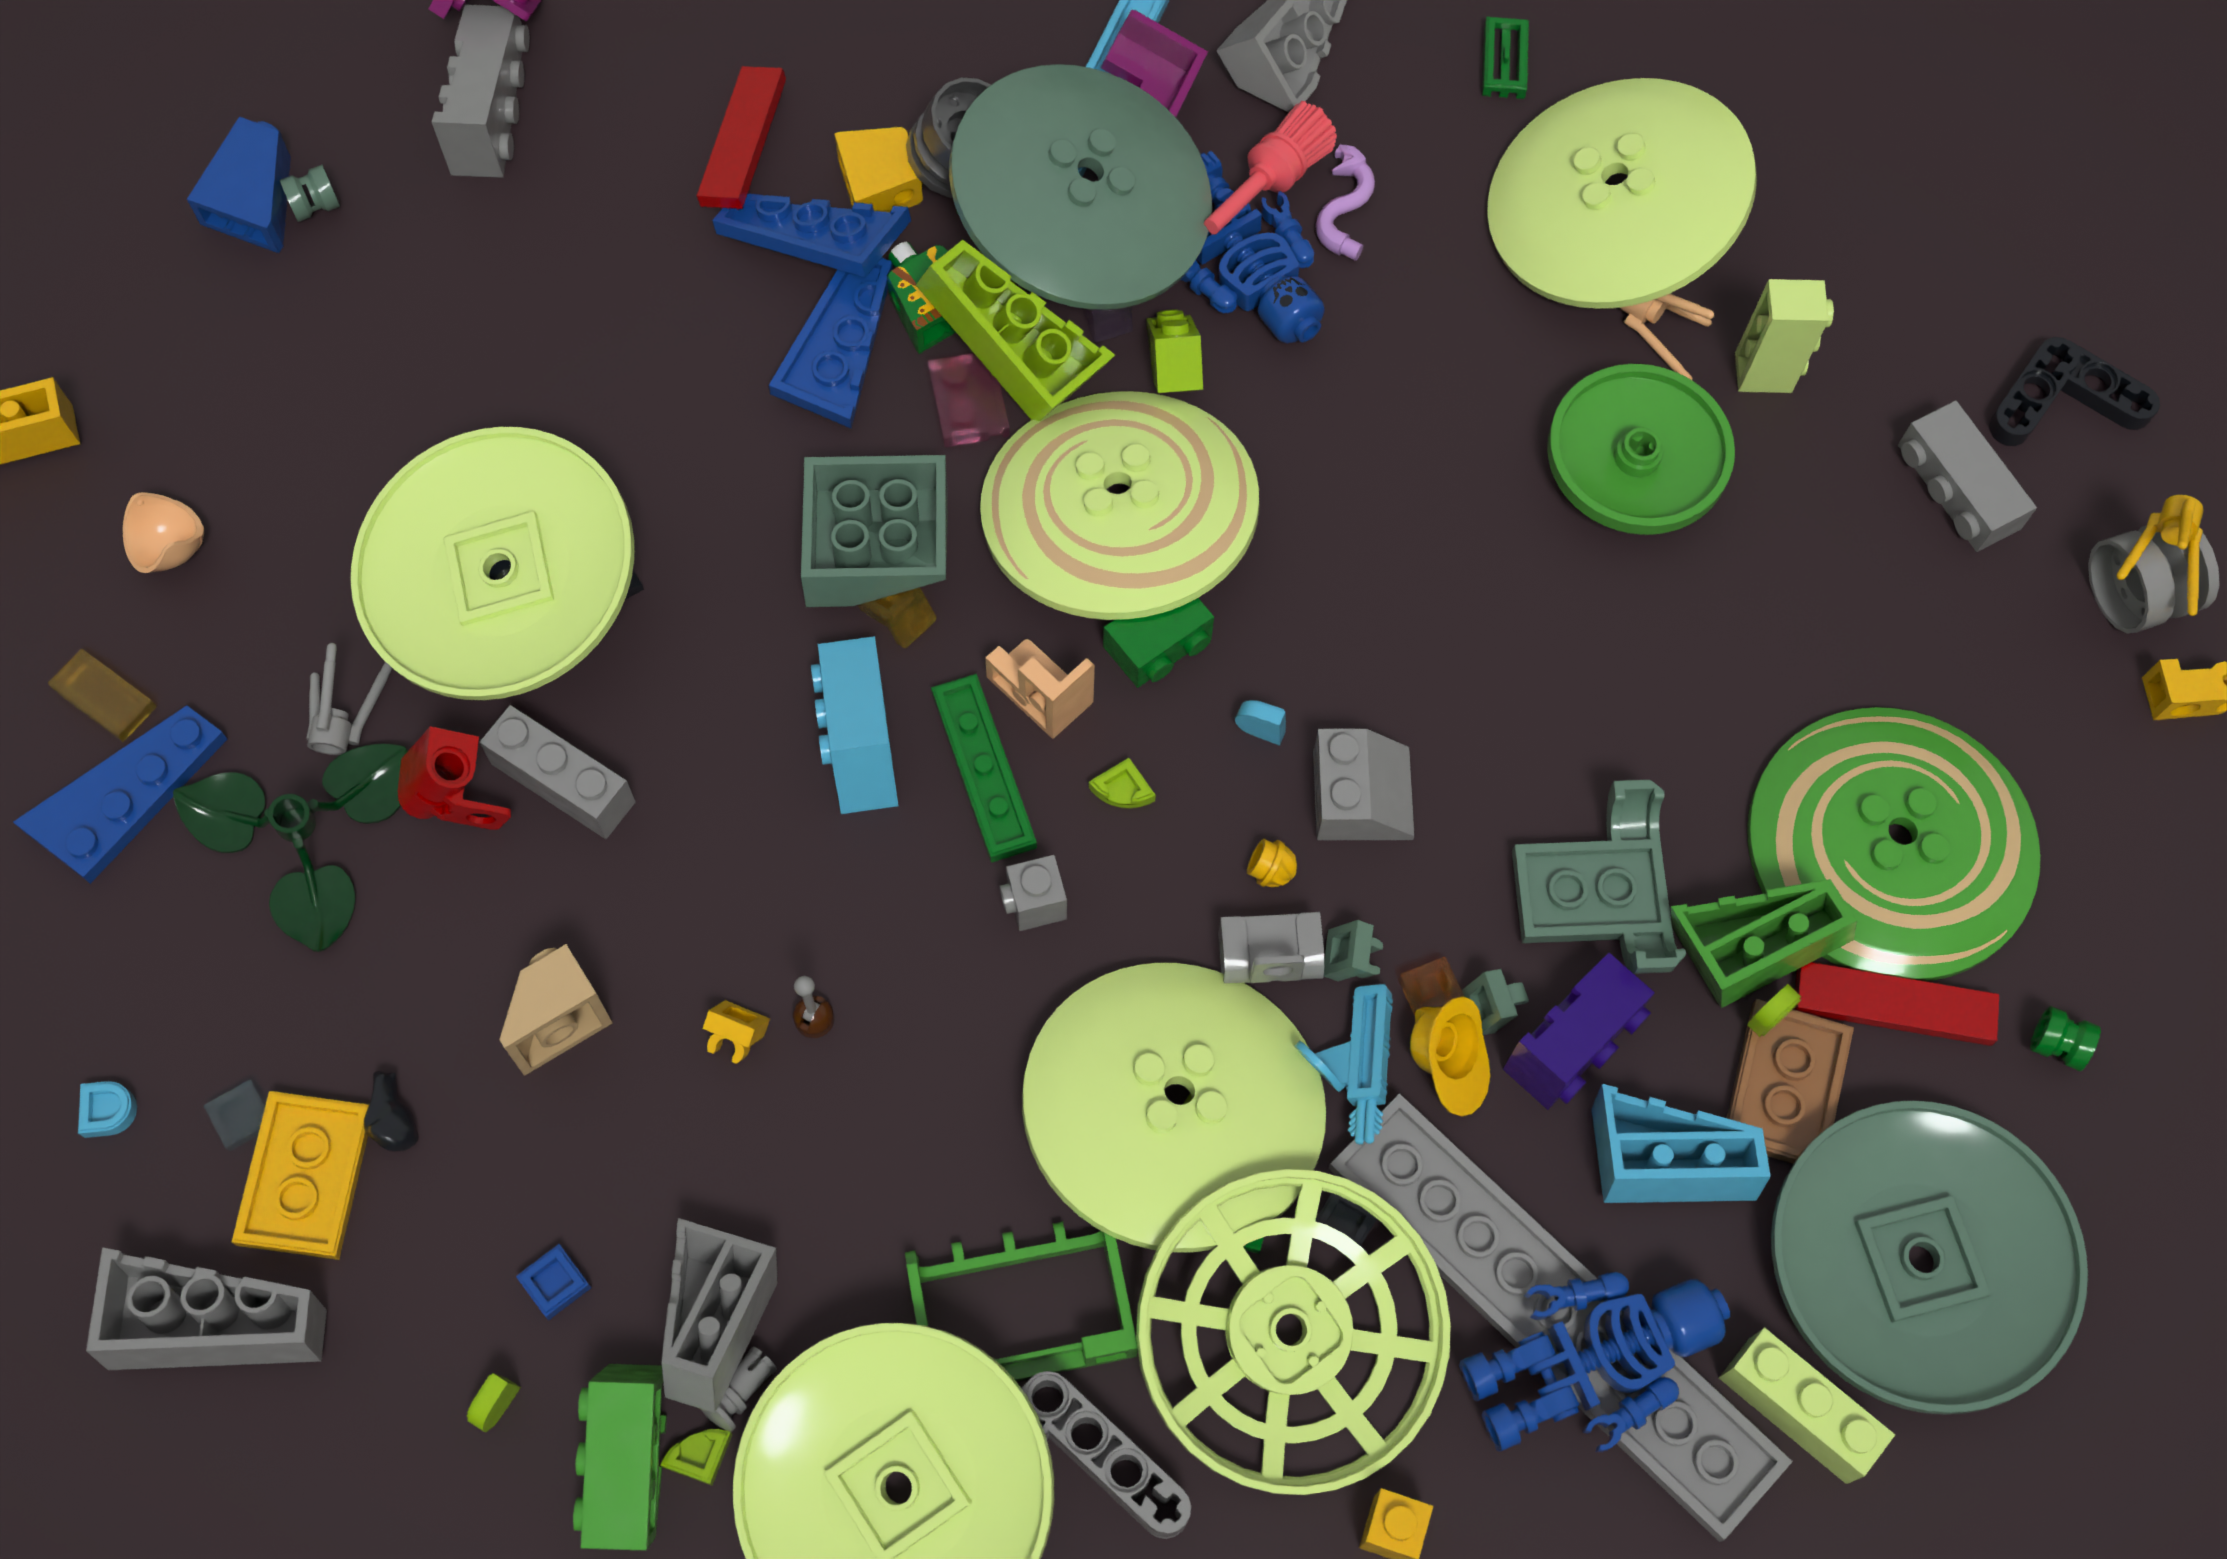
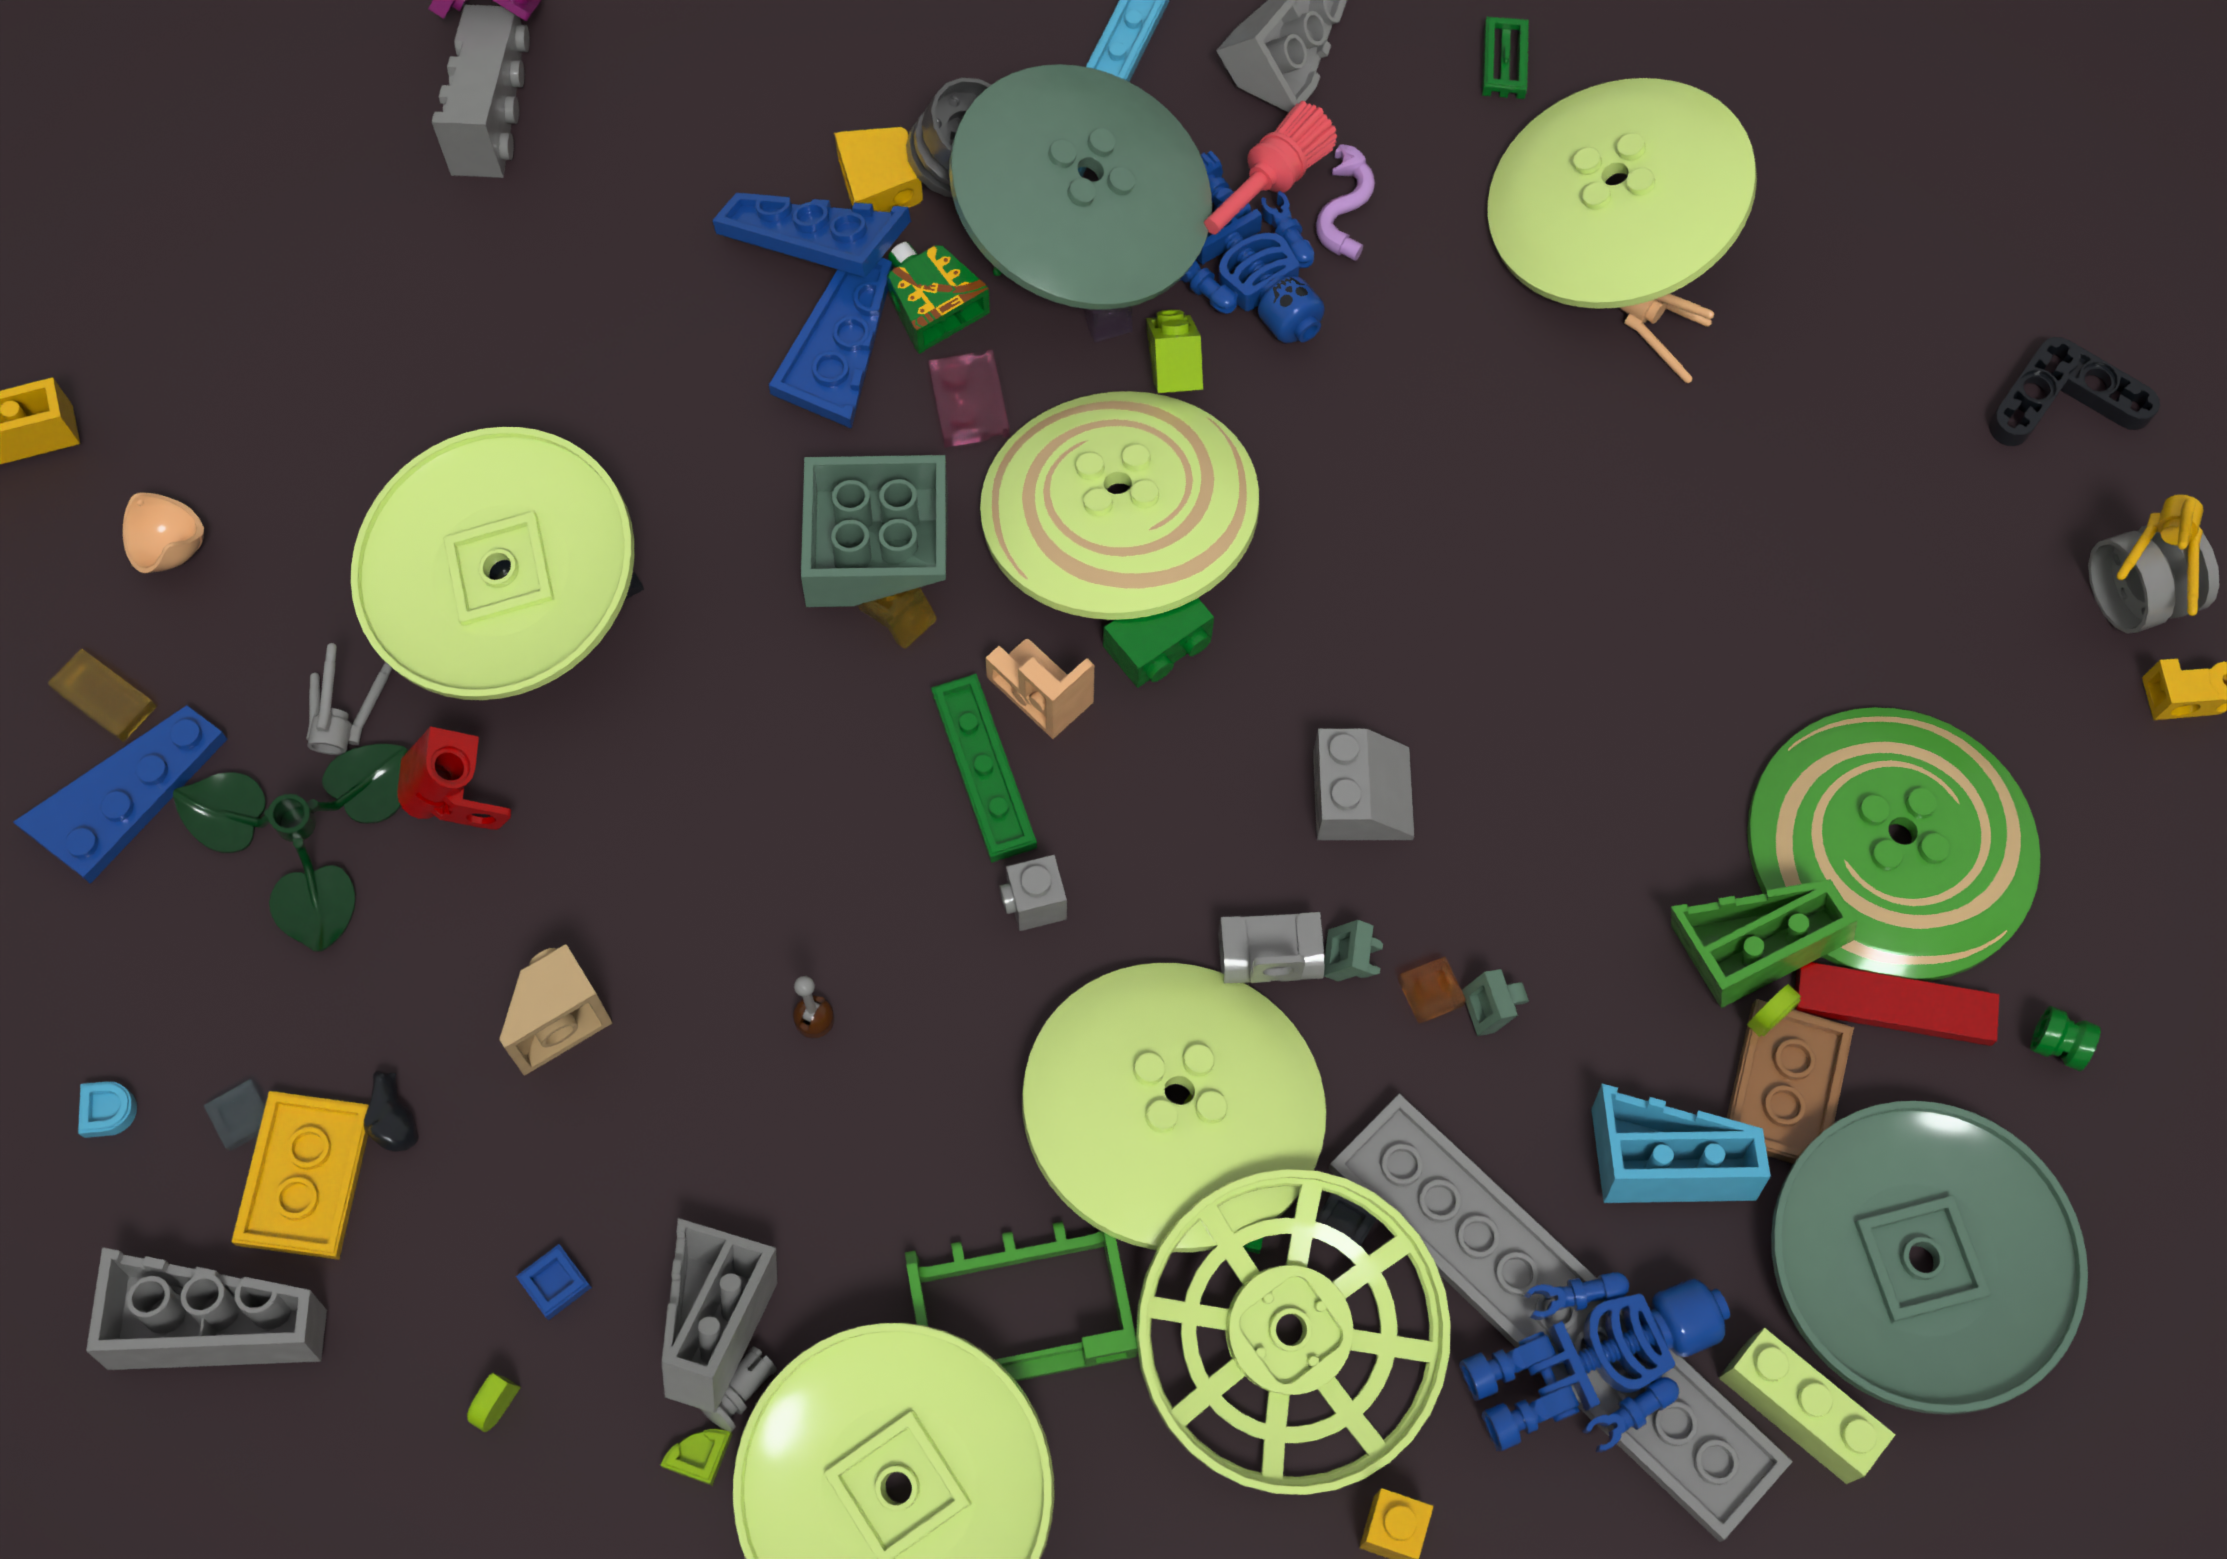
blue slope [187,116,291,253] -> none
sand green wheel [280,165,340,222] -> none
light grey brick [480,705,636,839] -> none
bright green wedge [573,1364,667,1551] -> none
red tile [697,66,786,209] -> none
yellow tile [702,1000,770,1064] -> none
medium azure wedge [811,636,899,814] -> none
lime wedge [916,240,1115,421] -> none
light grey beam [1021,1371,1191,1539] -> none
lime tile [1089,758,1156,808] -> none
magenta panel [1101,10,1208,118] -> none
medium azure tile [1235,700,1286,746] -> none
yellow plate [1247,839,1297,887] -> none
medium azure piece [1294,984,1393,1145] -> none
yellow piece [1410,996,1490,1116] -> none
dark purple wedge [1503,952,1655,1110] -> none
sand green piece [1512,780,1686,974] -> none
bright green dish [1547,364,1735,535] -> none
yellowish green brick [1735,279,1834,393] -> none
light grey brick [1898,401,2037,552] -> none

